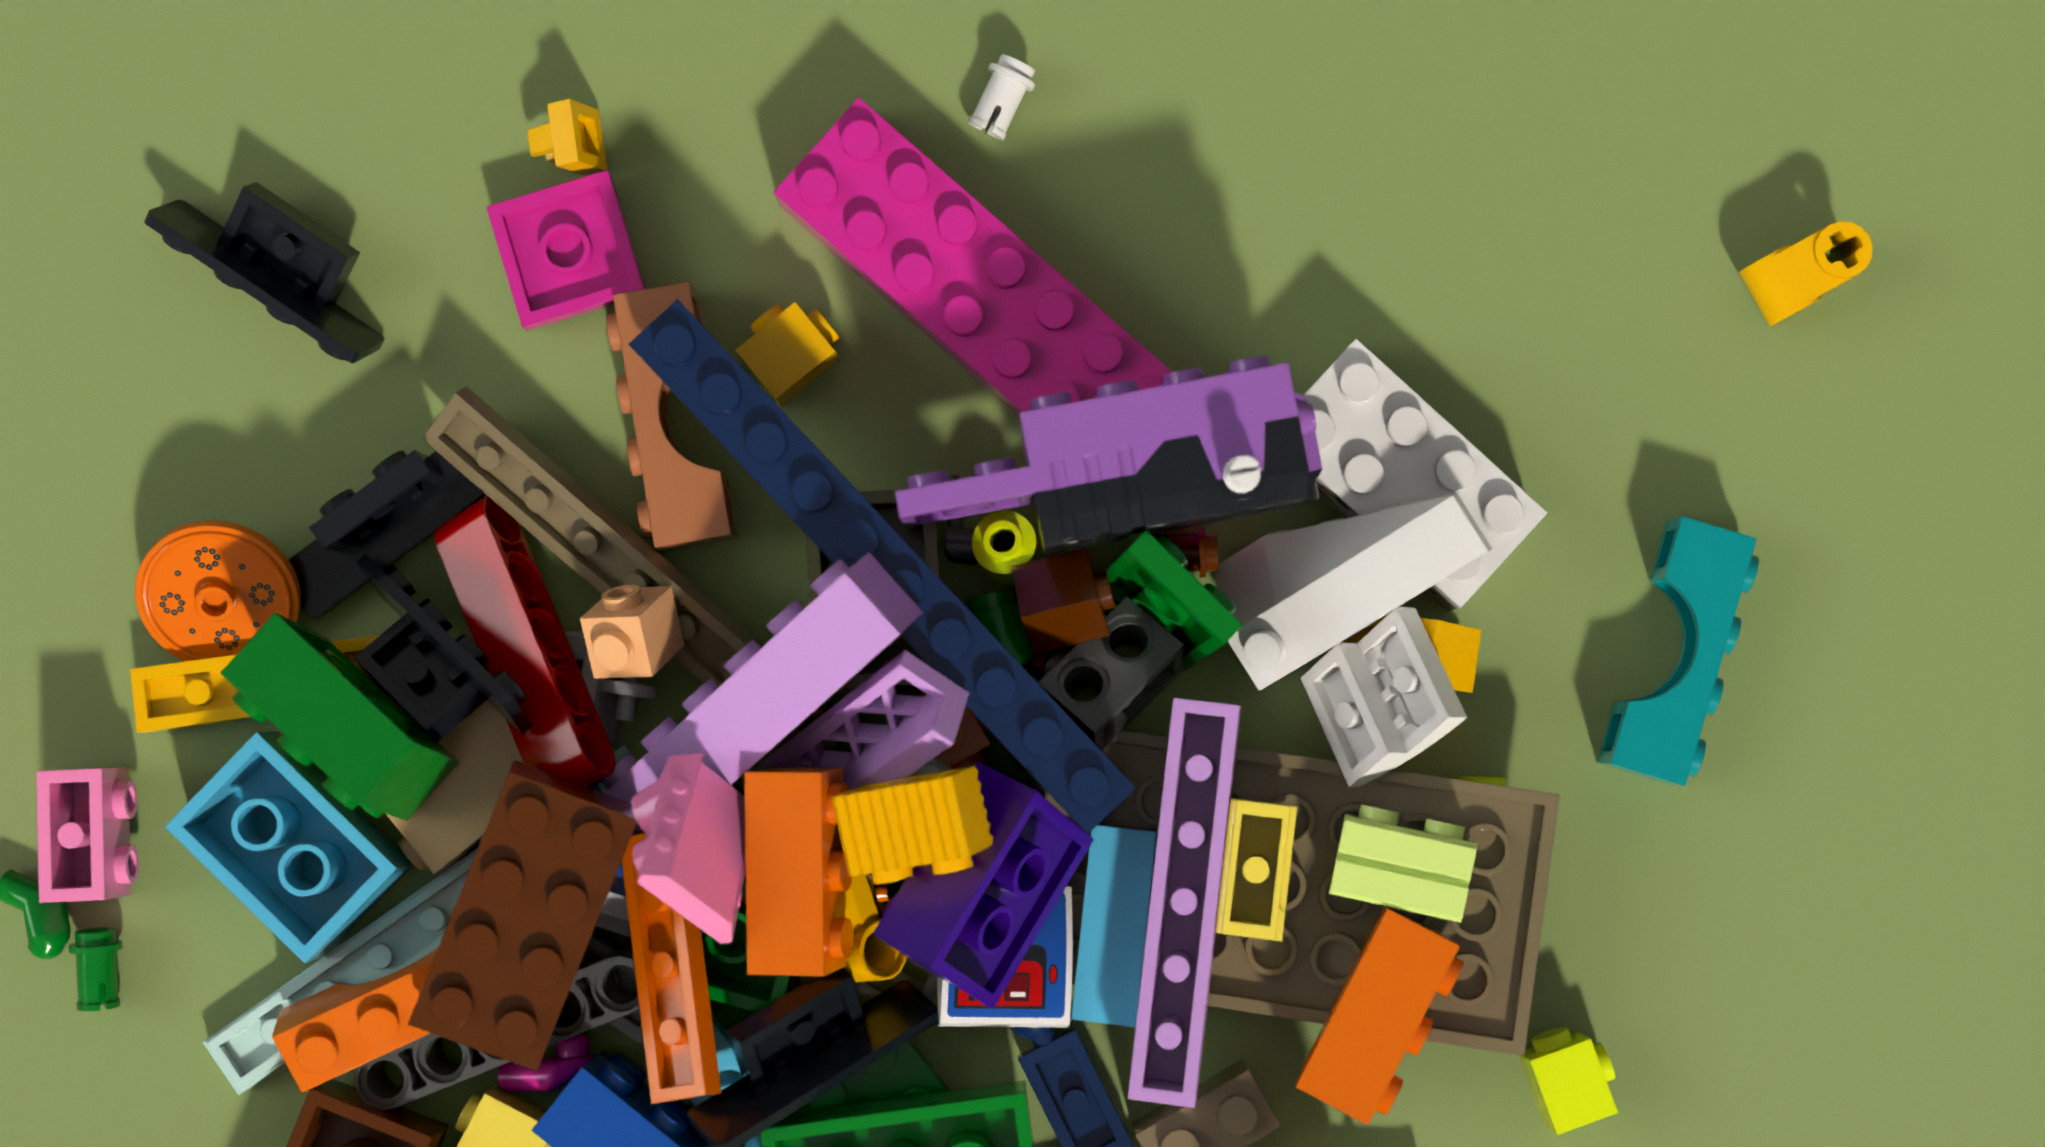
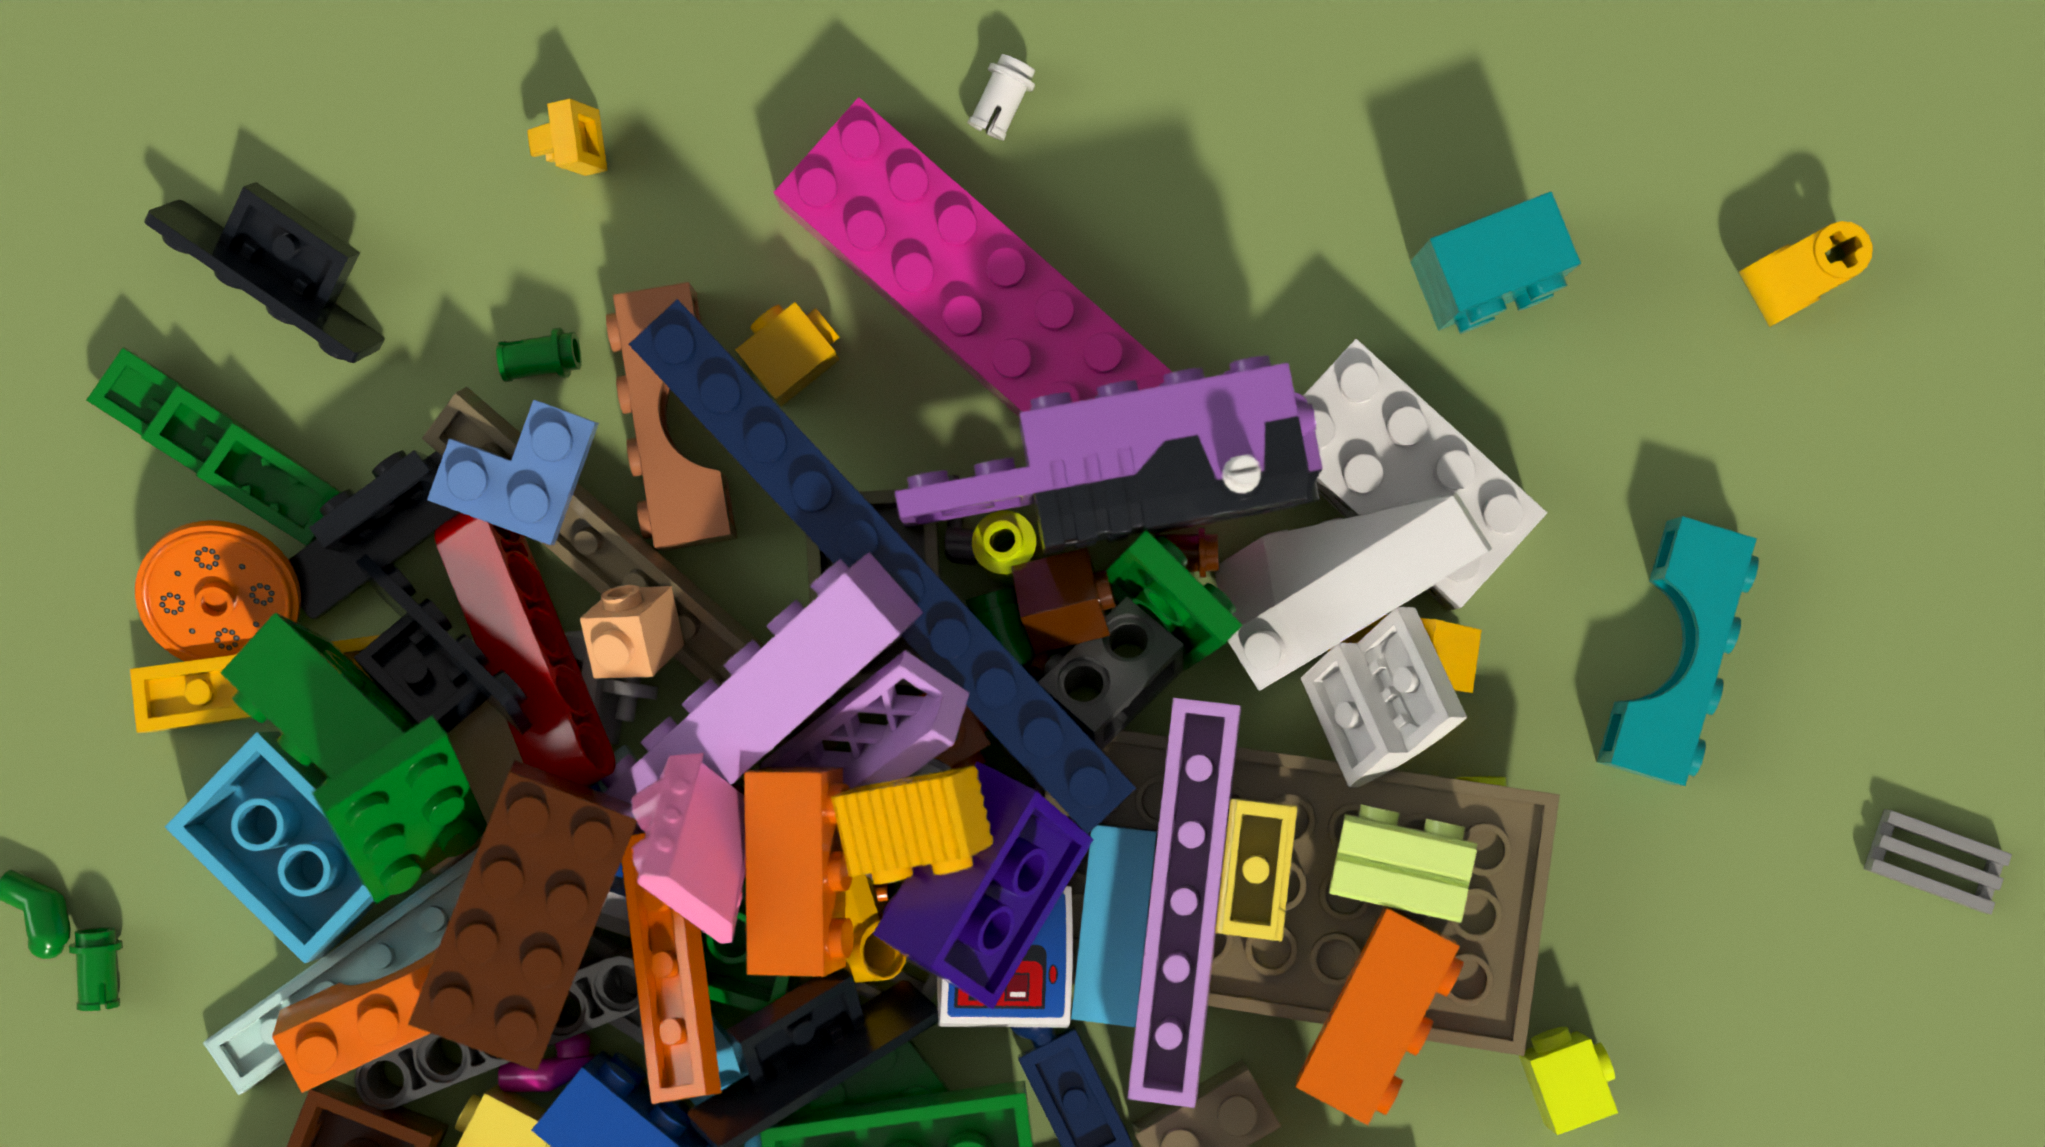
bright pink brick [36,767,139,903] -> none
dark pink plate [486,170,646,331] -> none
none -> green slope [86,347,341,546]
none -> green plate [311,716,487,904]
none -> medium blue plate [427,400,599,545]
none -> green pin [496,327,582,382]
none -> teal brick [1410,191,1581,334]
none -> light grey tile [1864,809,2012,915]

